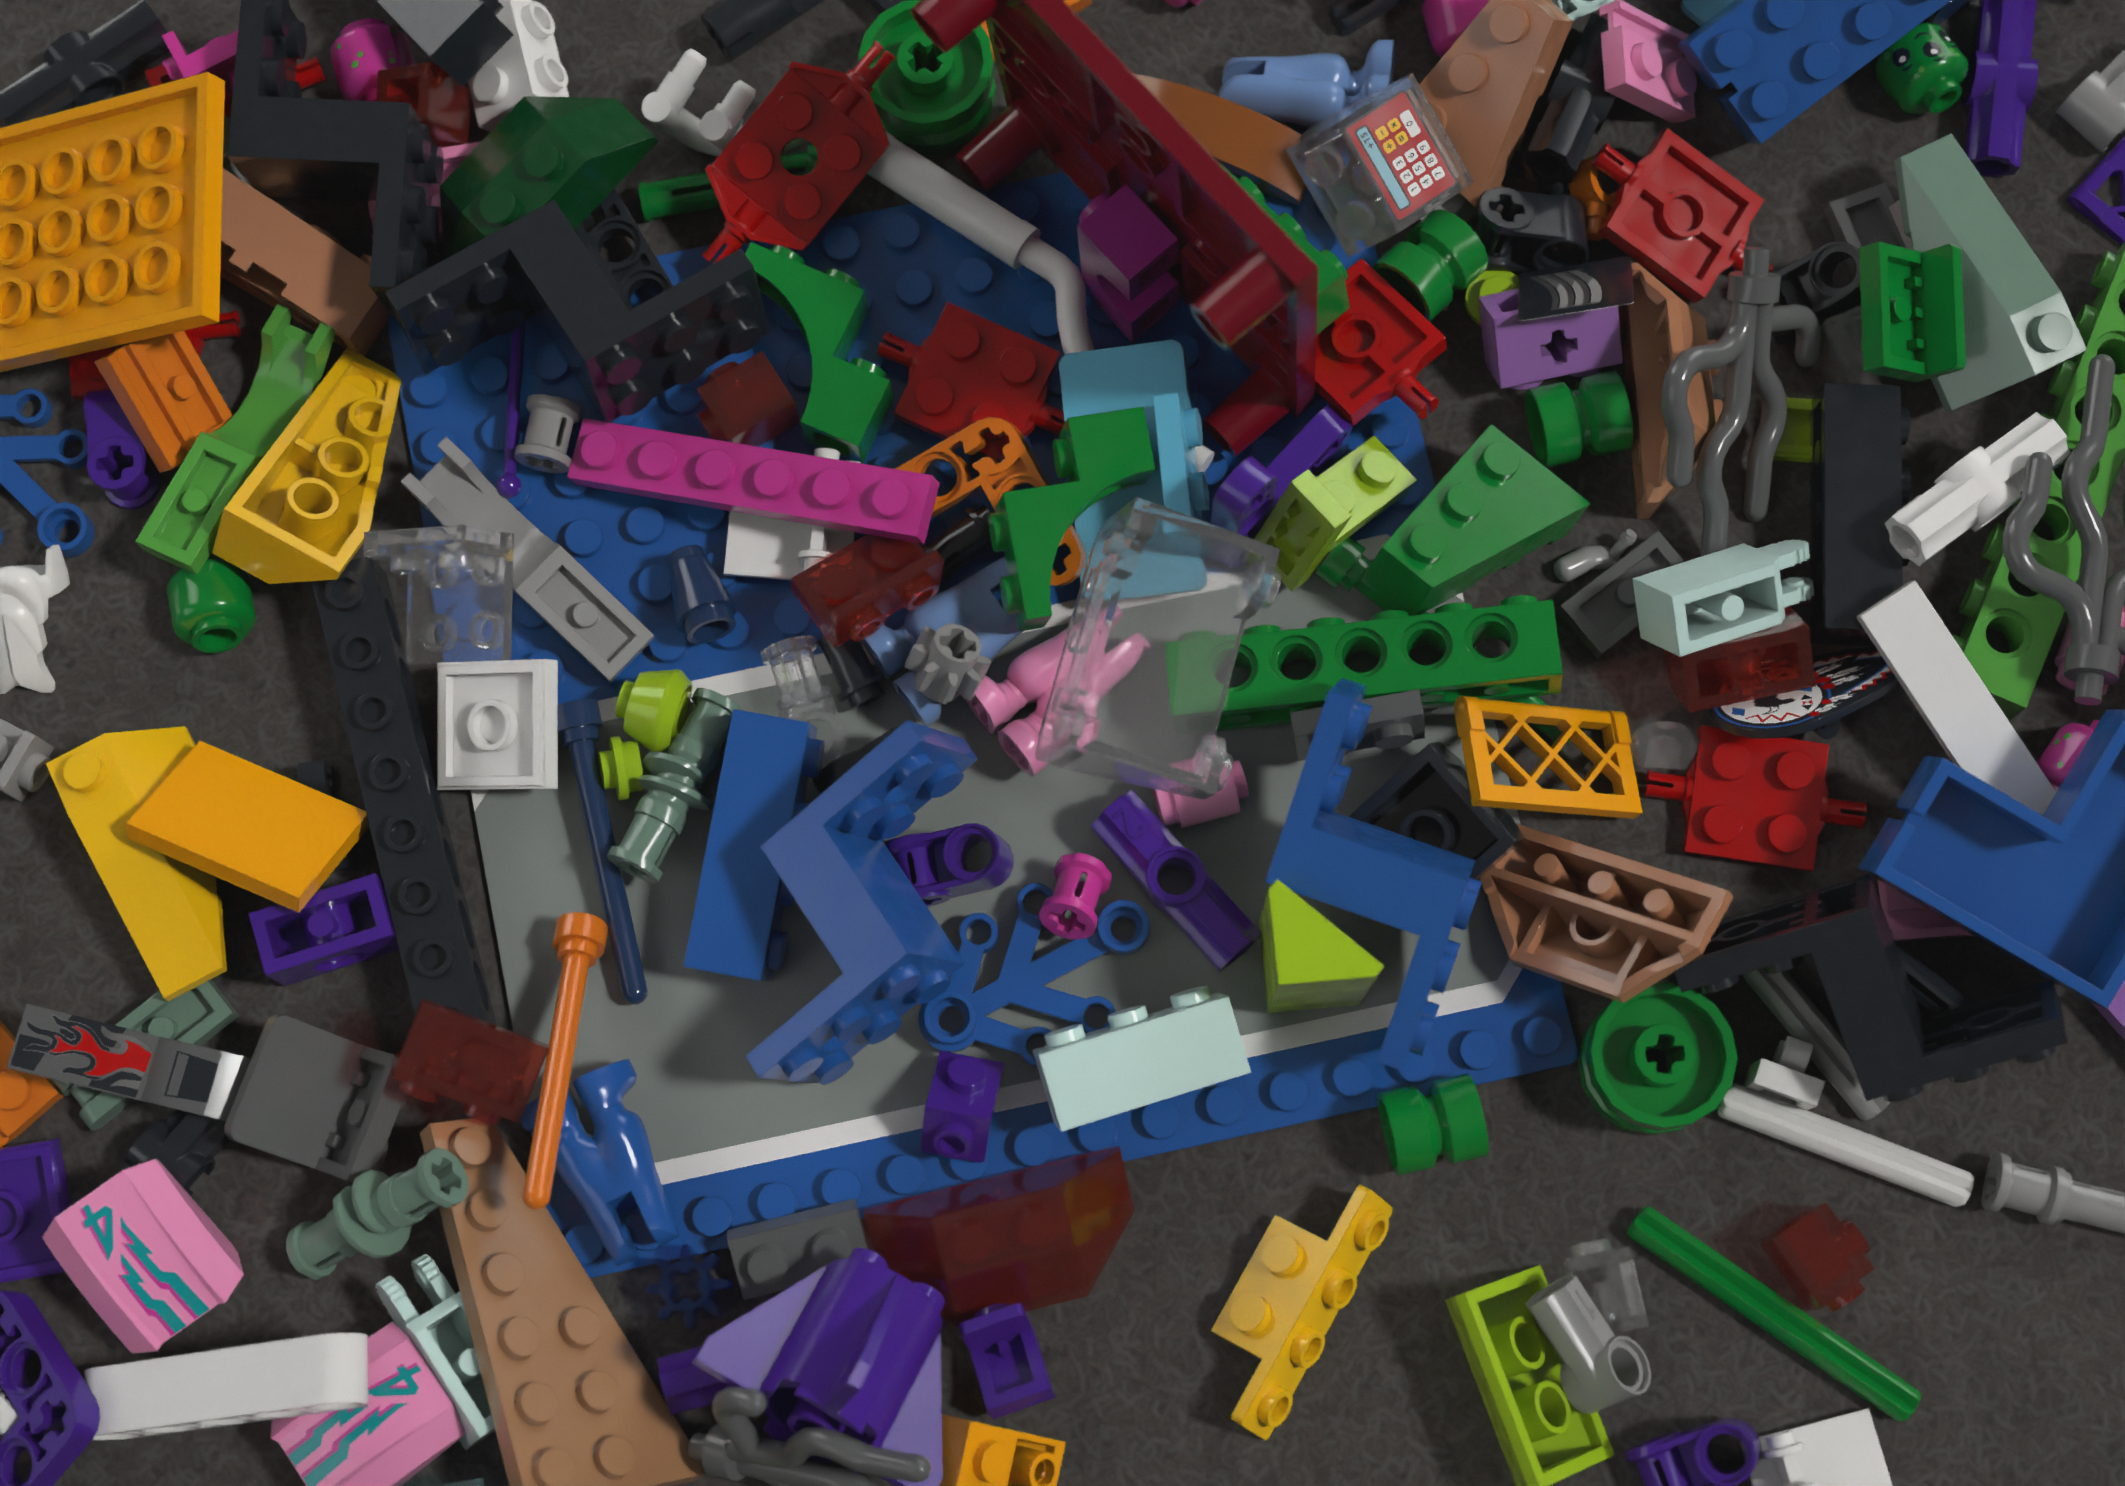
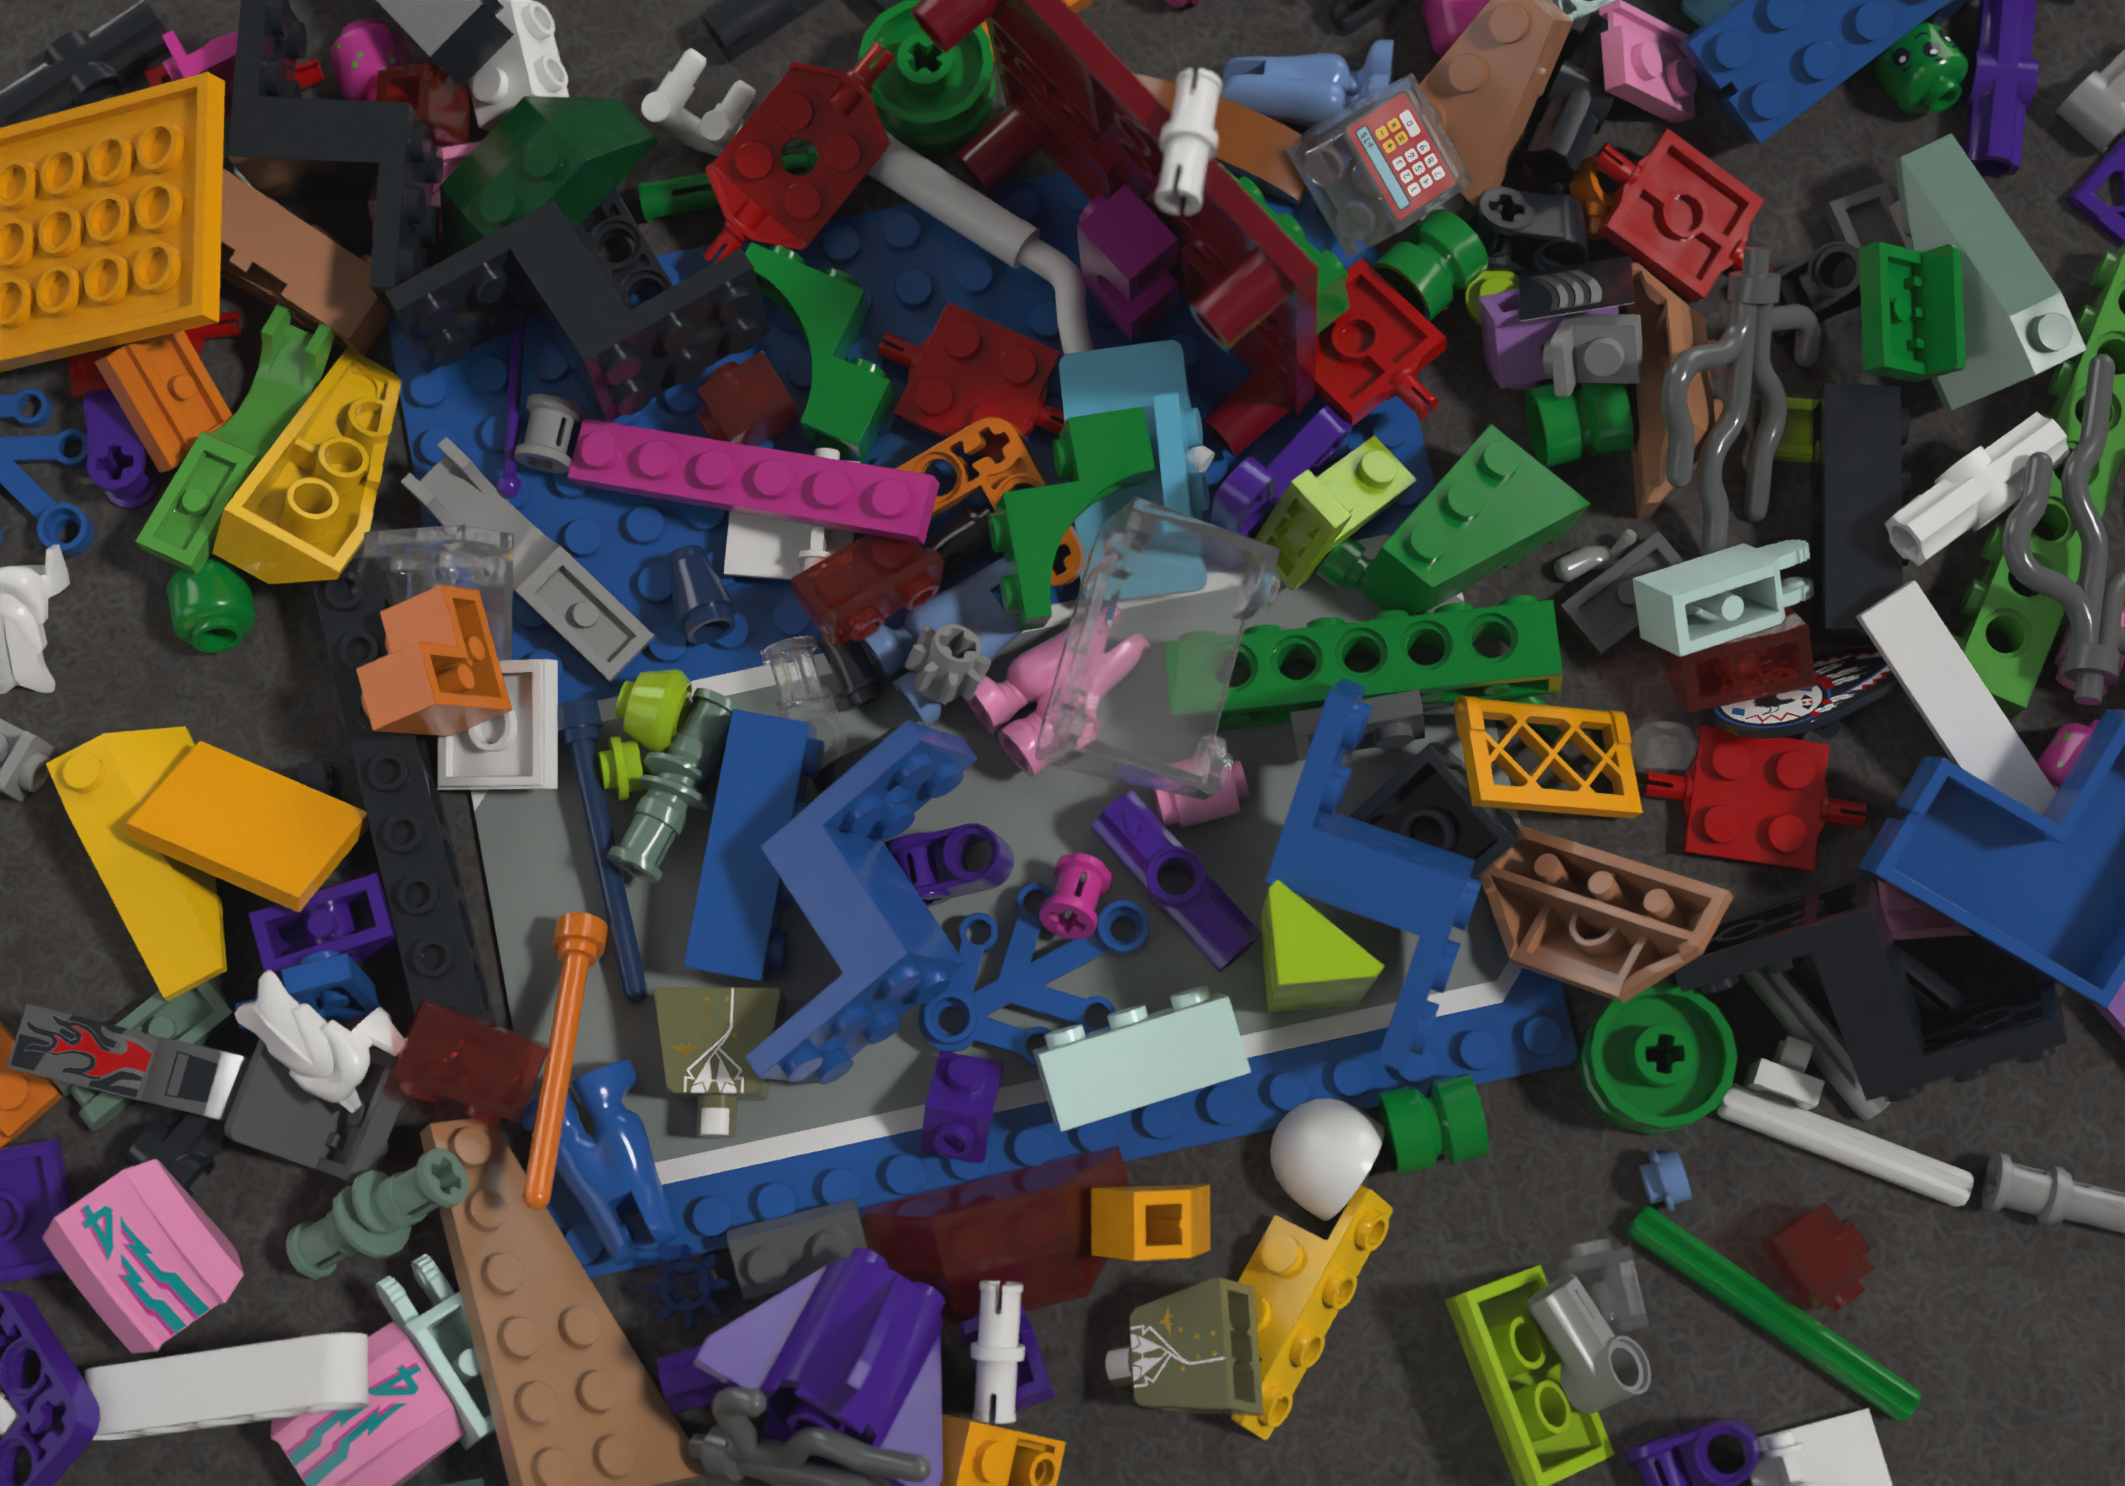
none -> blue plate [235,951,383,1044]
none -> white hair [235,971,408,1113]
none -> orange brick [356,585,512,736]
none -> olive torso [655,987,786,1138]
none -> white pin [971,1280,1025,1423]
none -> light orange slope [1091,1184,1210,1261]
none -> olive torso [1105,1277,1263,1416]
none -> white pin [1155,69,1222,215]
none -> white helmet [1270,1099,1385,1221]
none -> light grey bracket [1543,314,1645,397]
none -> medium blue plate [1639,1148,1692,1212]

